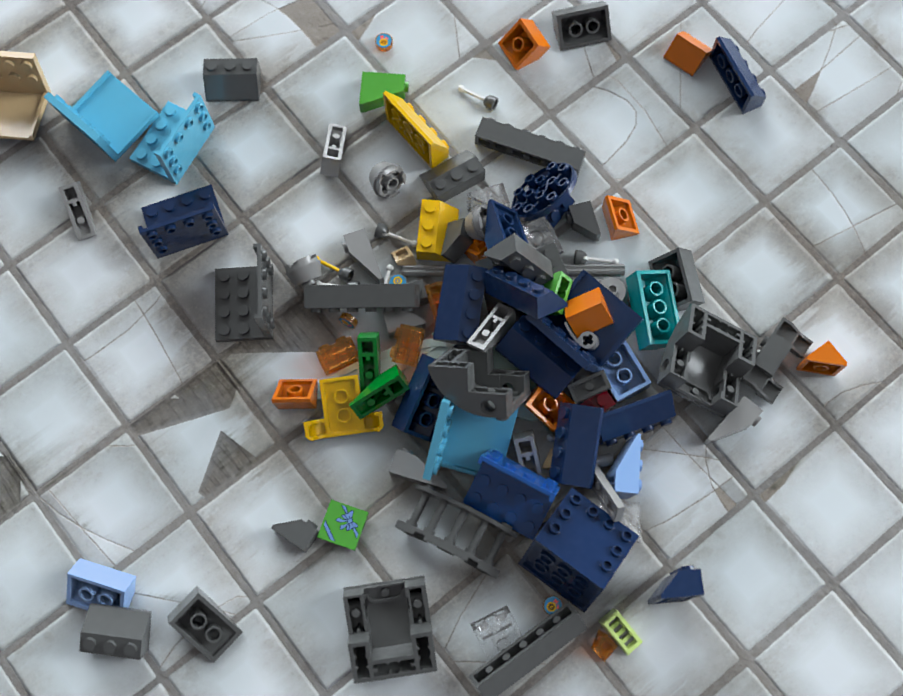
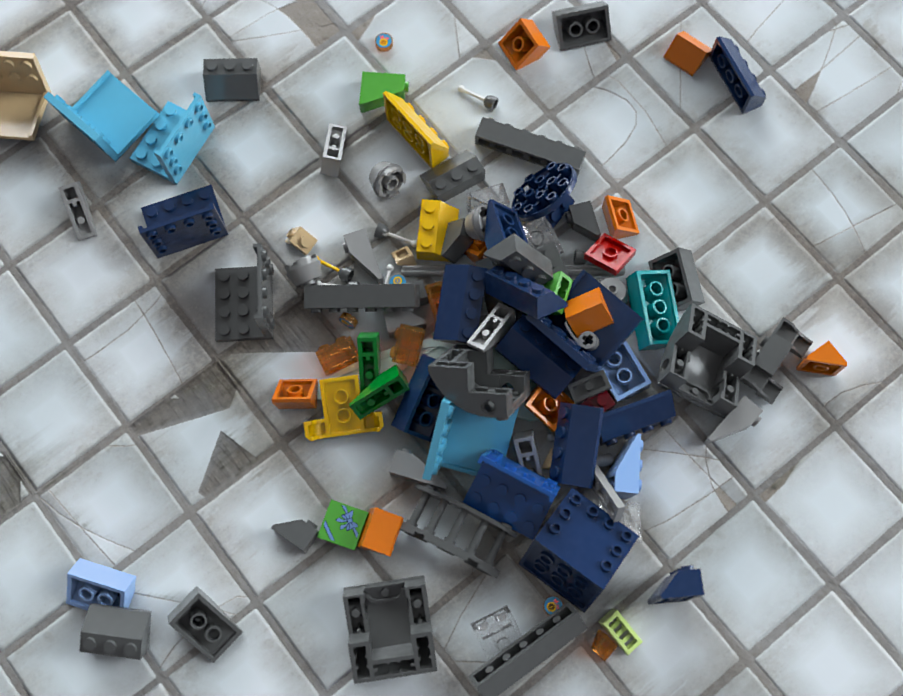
none -> tan bracket [285,226,318,255]
none -> orange slope [357,507,404,557]
none -> red plate [584,233,636,276]

